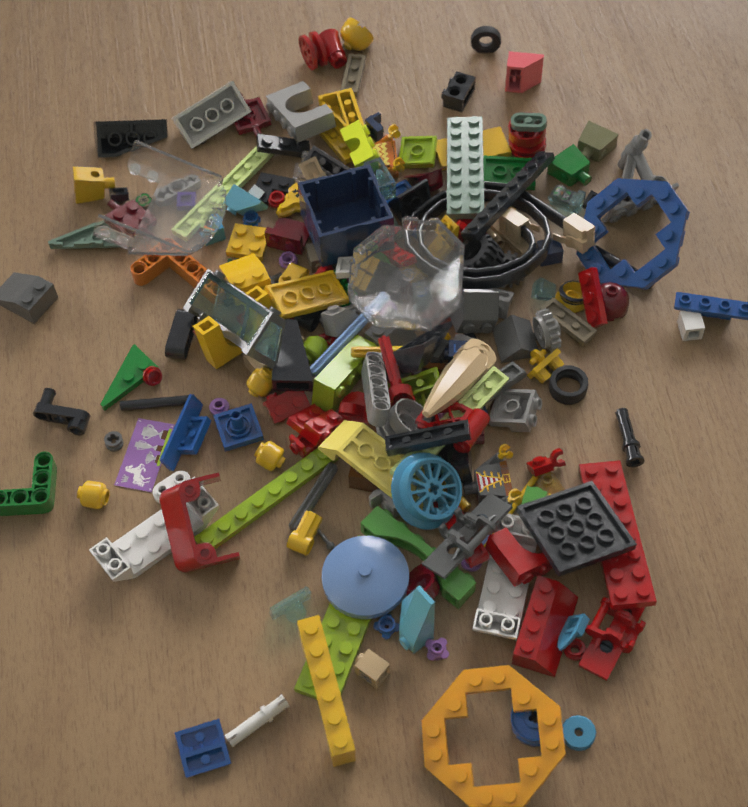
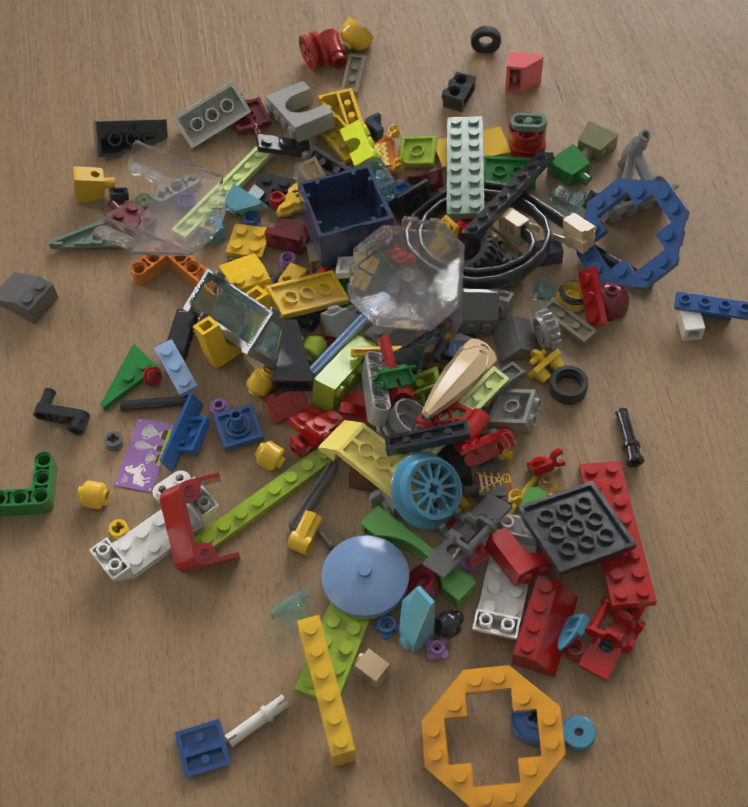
none -> yellow bush [109,519,129,540]
none -> light blue plate [154,339,199,398]
none -> green hinge [372,364,417,391]
none -> black animal [434,609,464,638]
none -> red piece [460,428,516,466]

